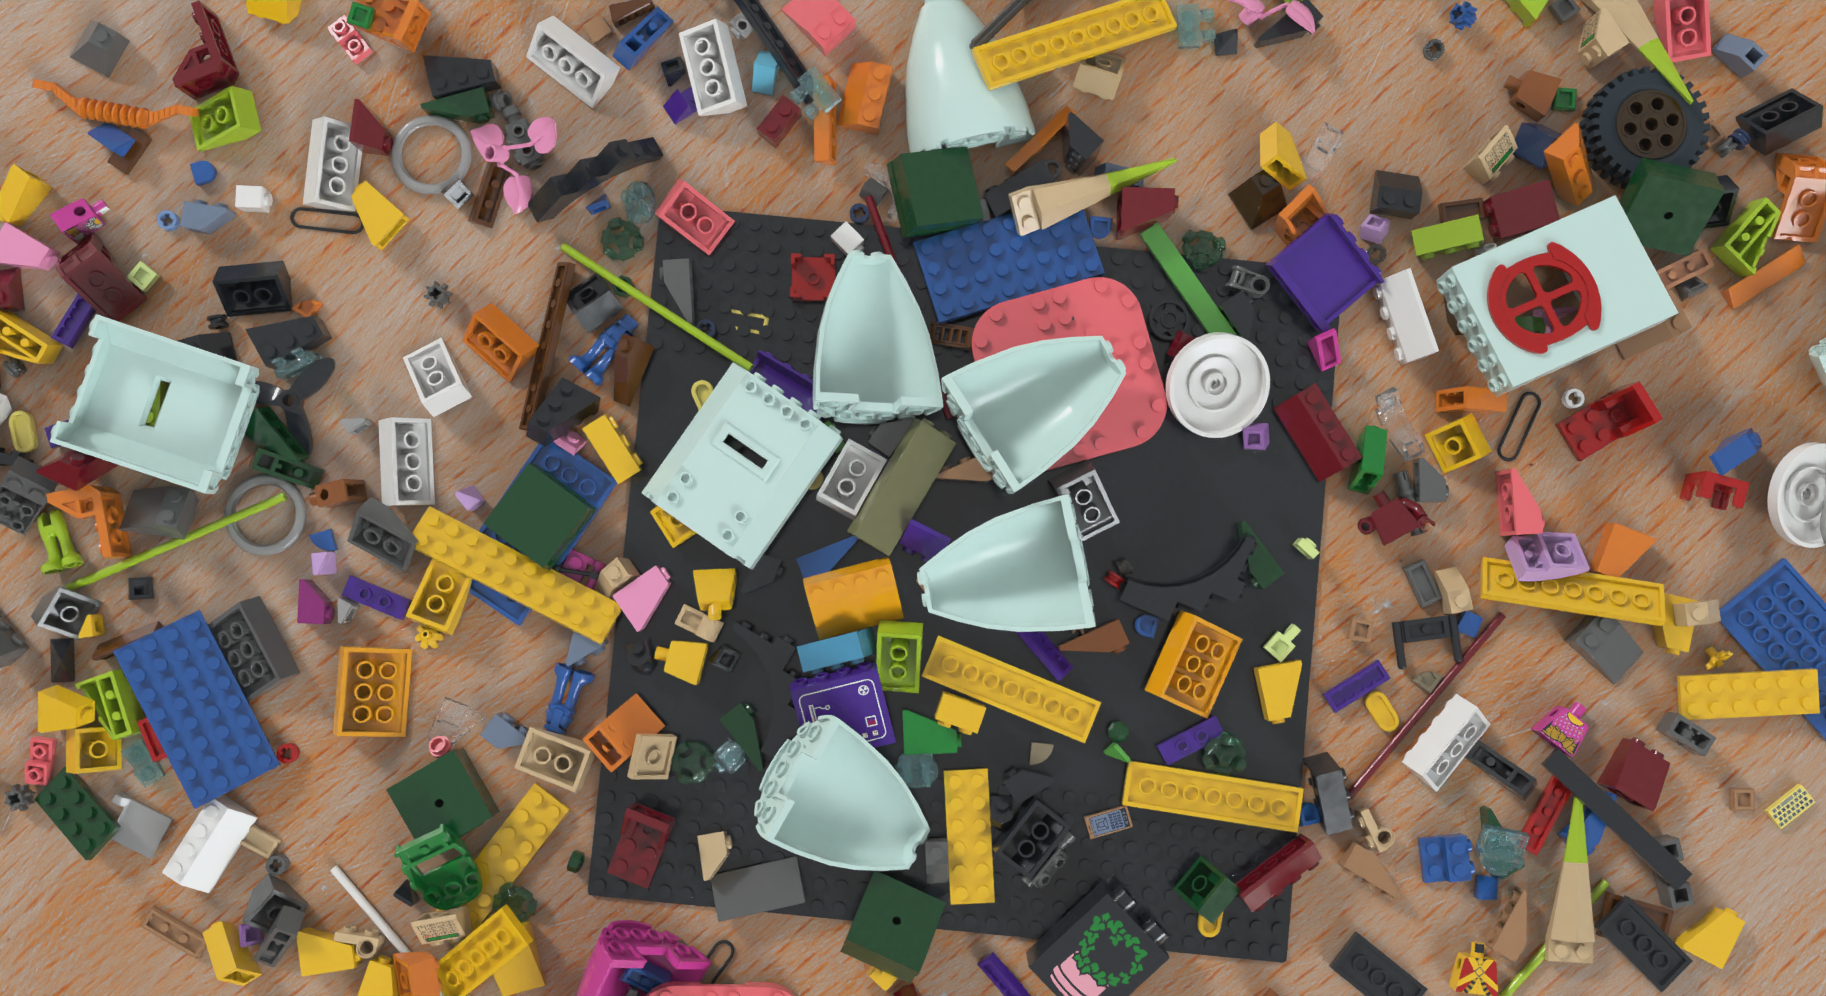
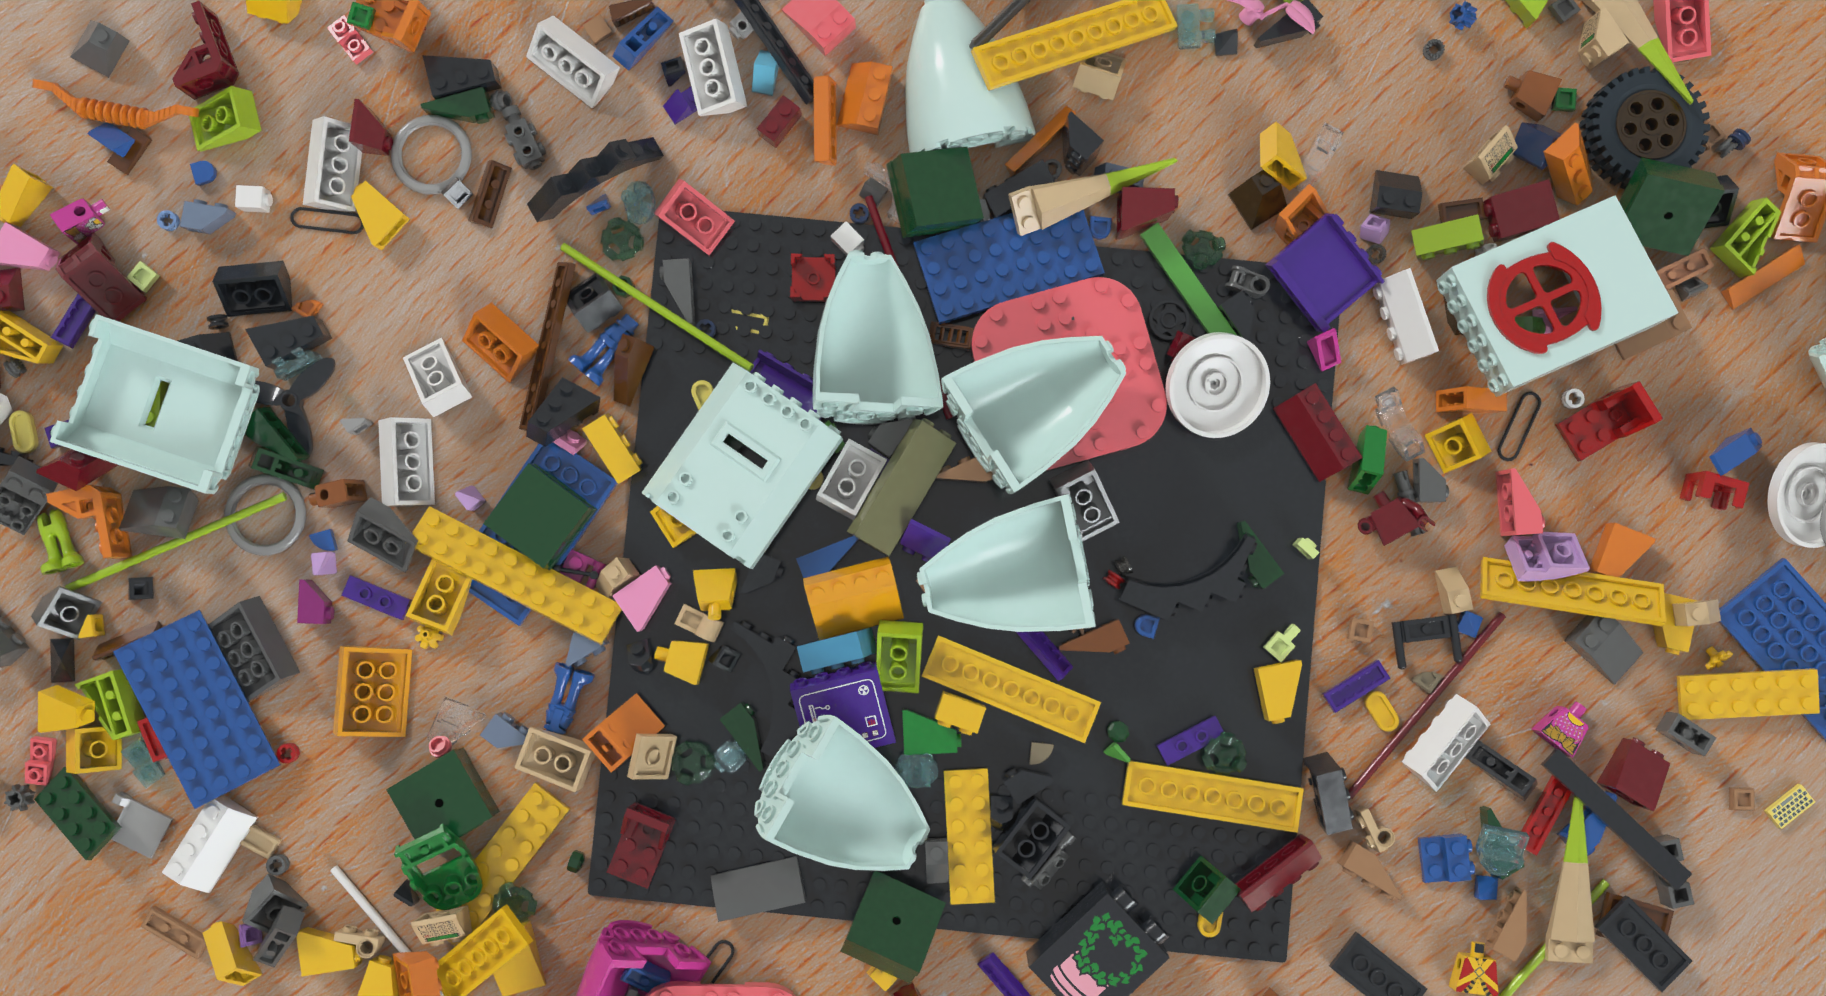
light grey slope [338,597,360,624] -> none
dark grey gear [424,281,453,309] -> none
bright pink plant [470,117,557,214] -> none
tan slope [697,831,732,881] -> none
clear light blue plate [789,66,842,120] -> none
tile [1084,805,1133,839] -> none
light orange slope [1145,610,1243,719] -> none
medium lavender slope [1243,423,1269,450] -> none
blue tile [1299,802,1321,827] -> none
dark grey tile [1402,559,1442,608] -> none
yellow slope [1673,907,1745,969] -> none
sand blue slope [1711,33,1769,79] -> none
black slope [1736,88,1823,156] -> none

